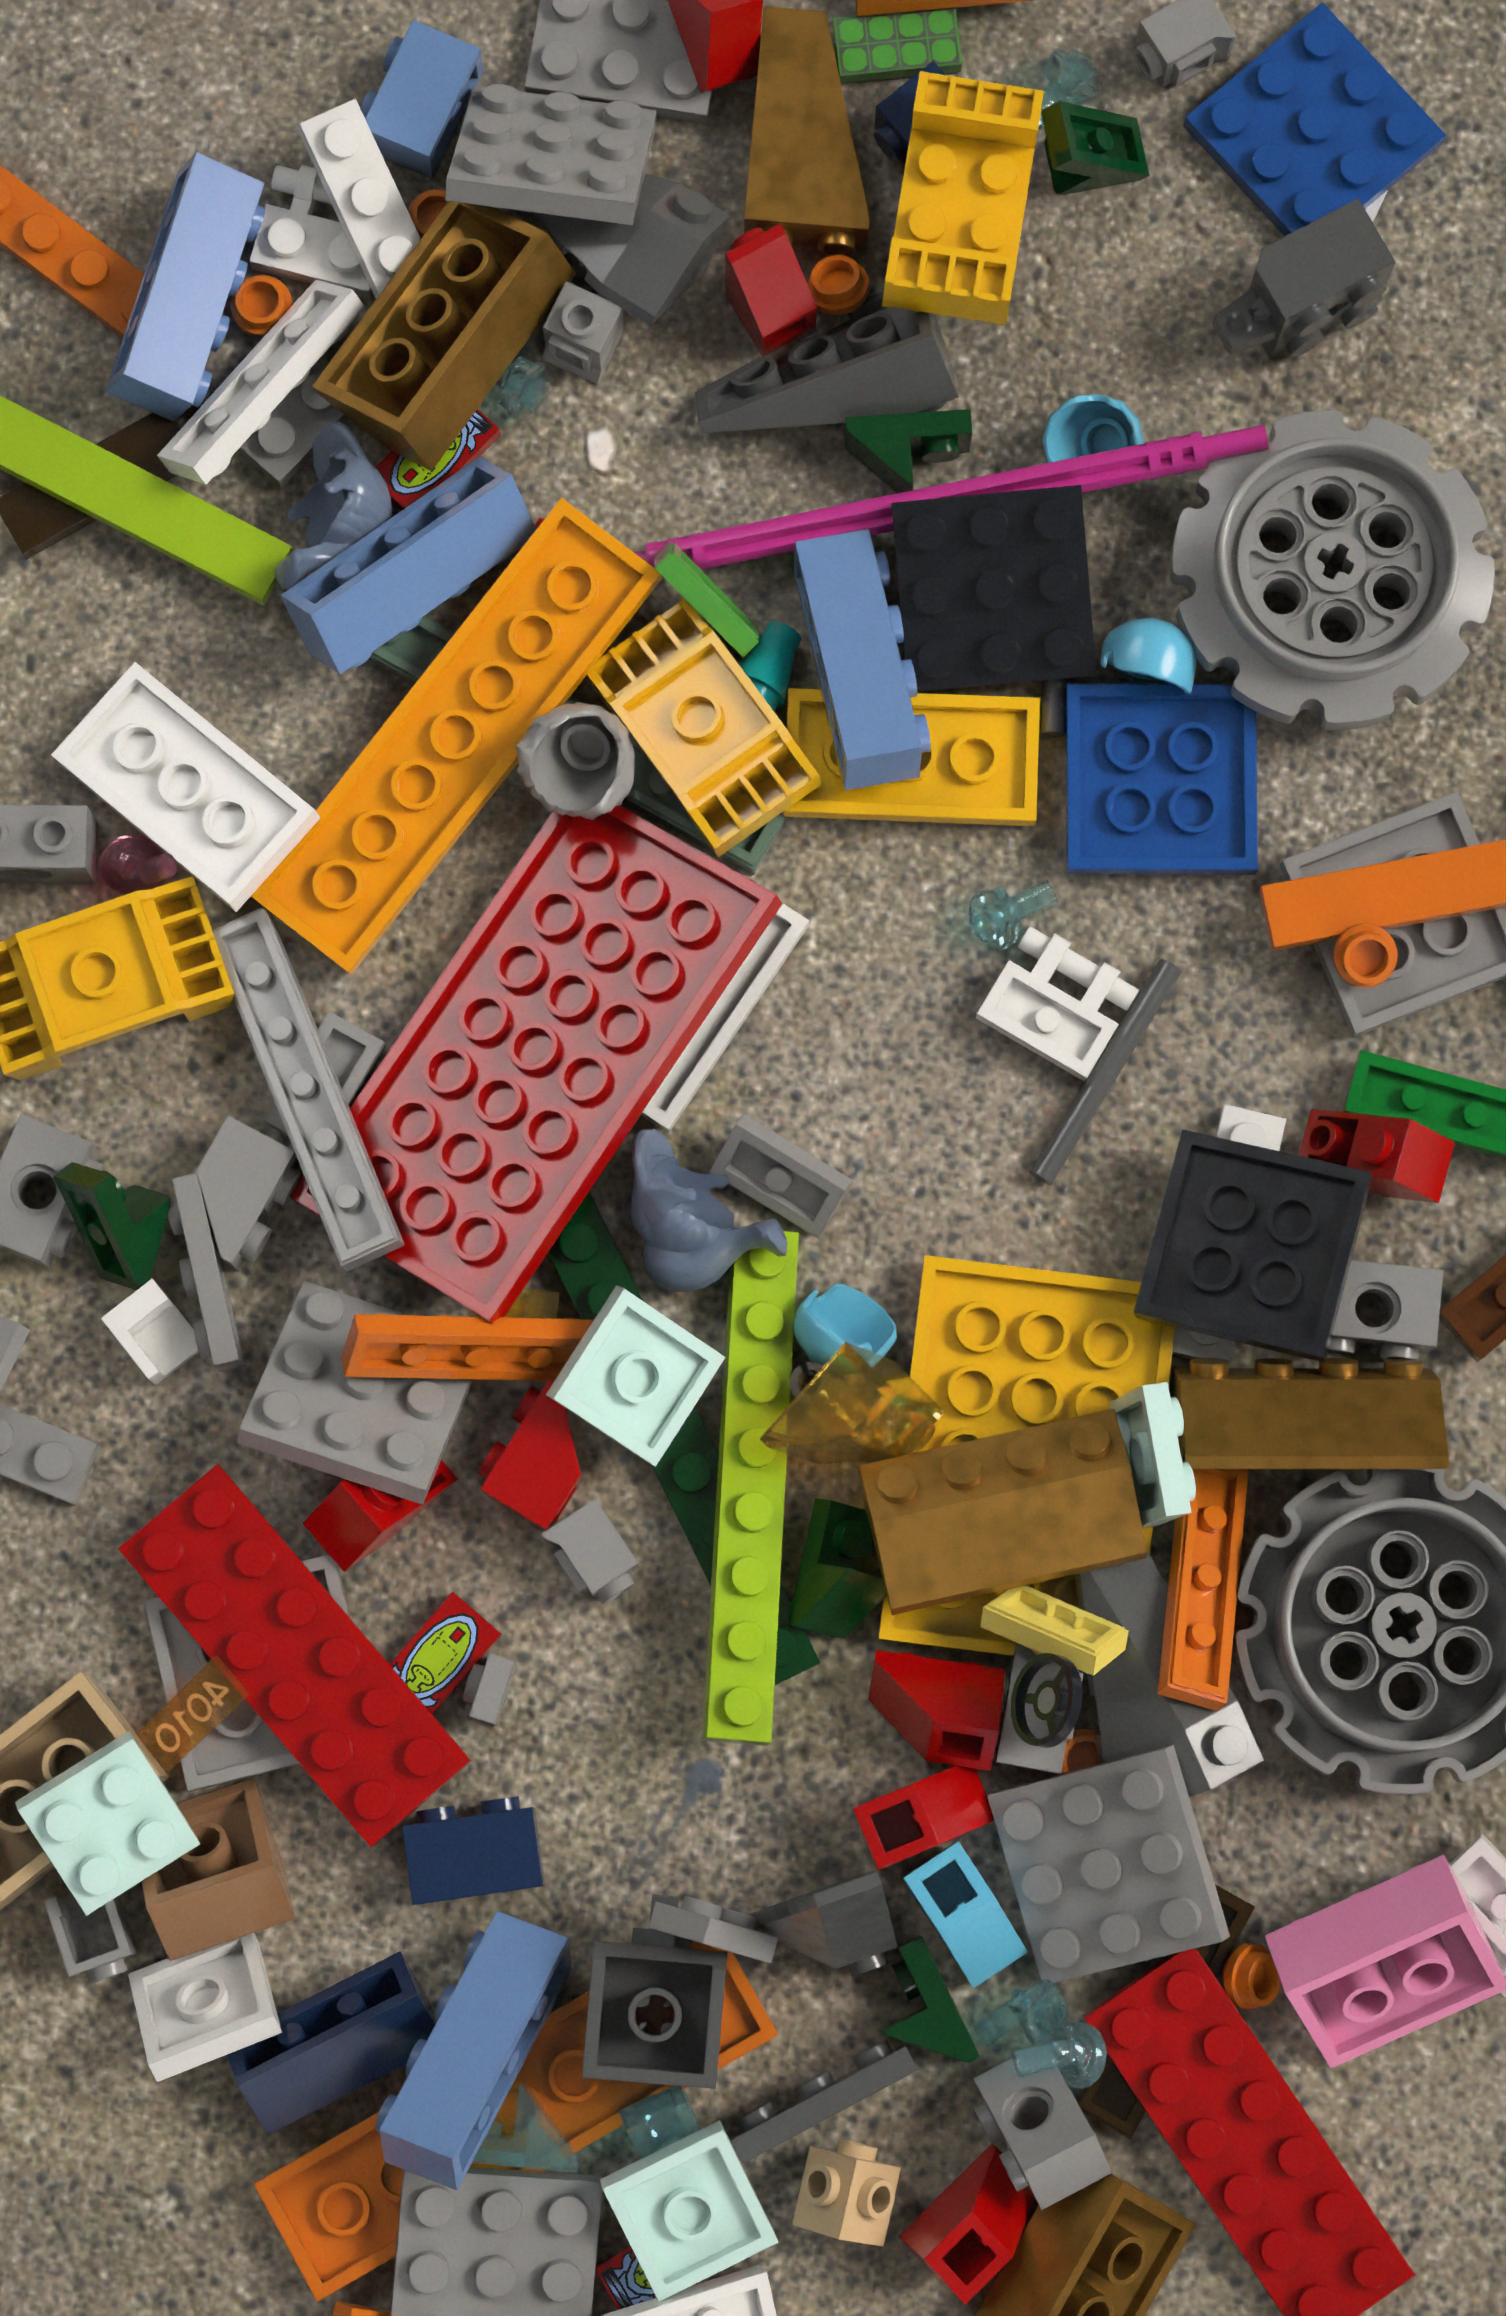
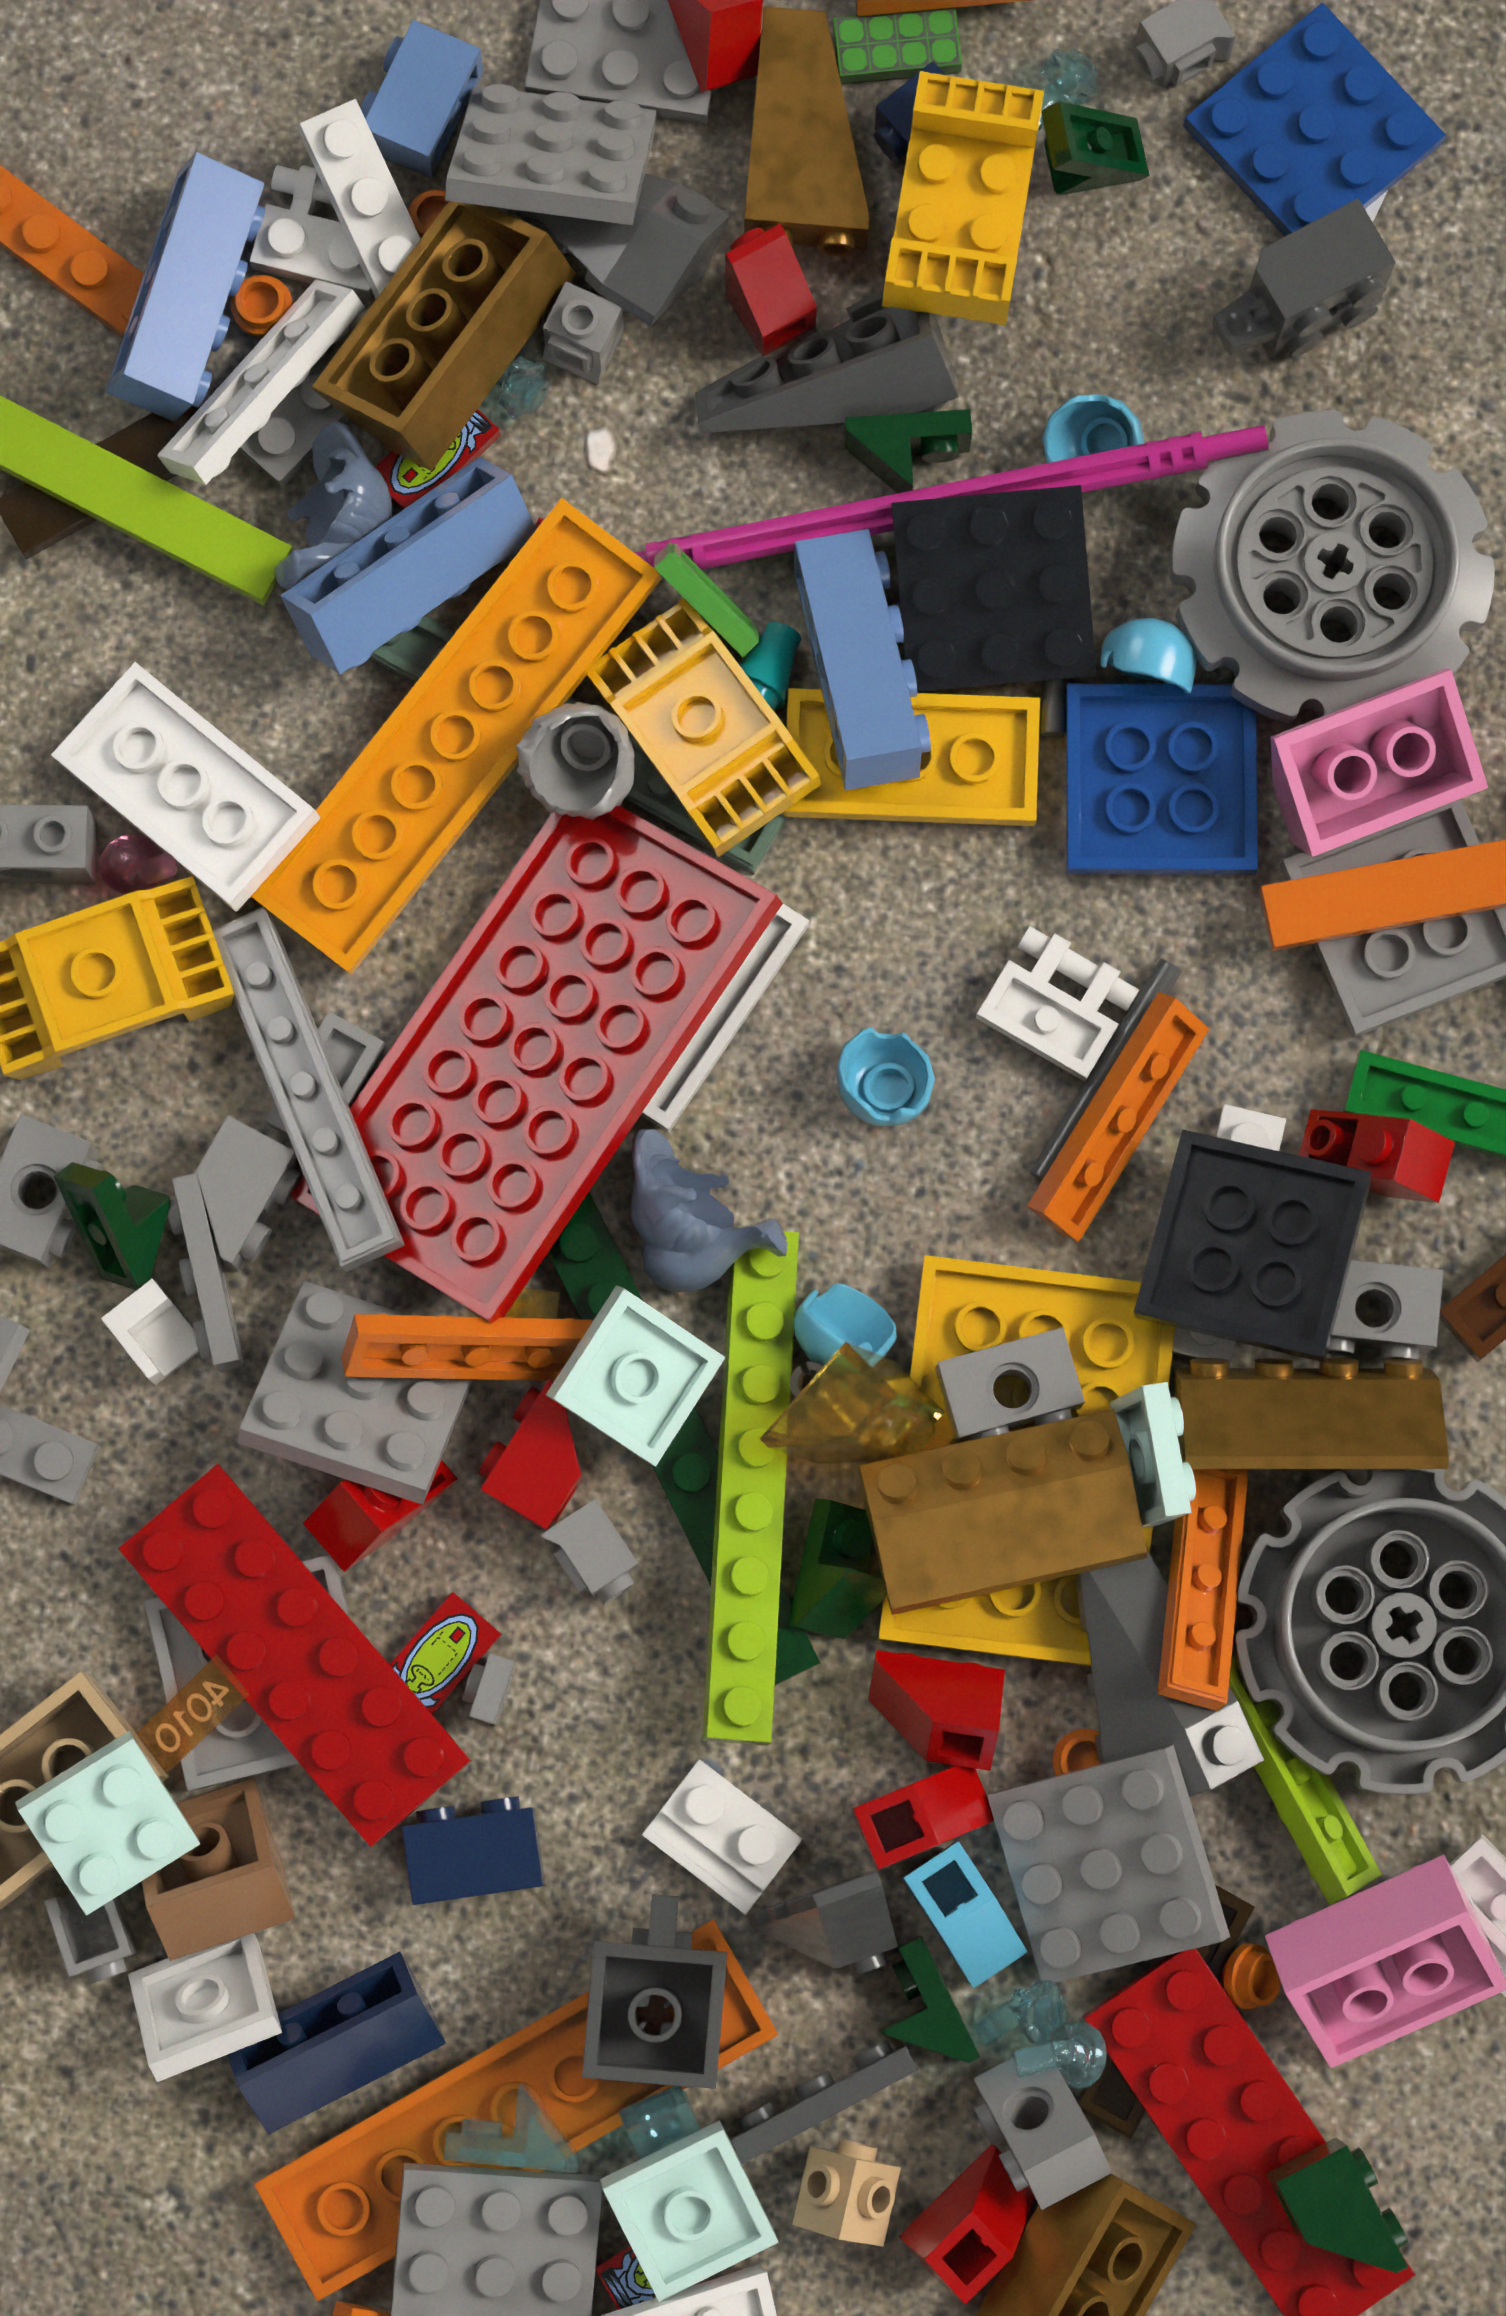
medium blue brick [376,1911,572,2190] -> none
light grey plate [648,1896,778,1964] -> none
light grey plate [710,1114,853,1238] -> none
orange plate [808,255,870,315] -> none
clear light blue plate [969,880,1058,950] -> none
light yellow plate [980,1585,1129,1676] -> none
piece [995,1643,1083,1774] -> none
orange plate [1333,923,1398,988] -> none
none -> white plate [642,1759,803,1915]
none -> medium azure hair [836,1027,935,1126]
none -> light grey brick [935,1327,1085,1443]
none -> orange plate [1027,992,1209,1243]
none -> lime plate [1229,1655,1382,1905]
none -> dark green slope [1266,2138,1409,2273]
none -> bright pink slope [1271,668,1488,857]

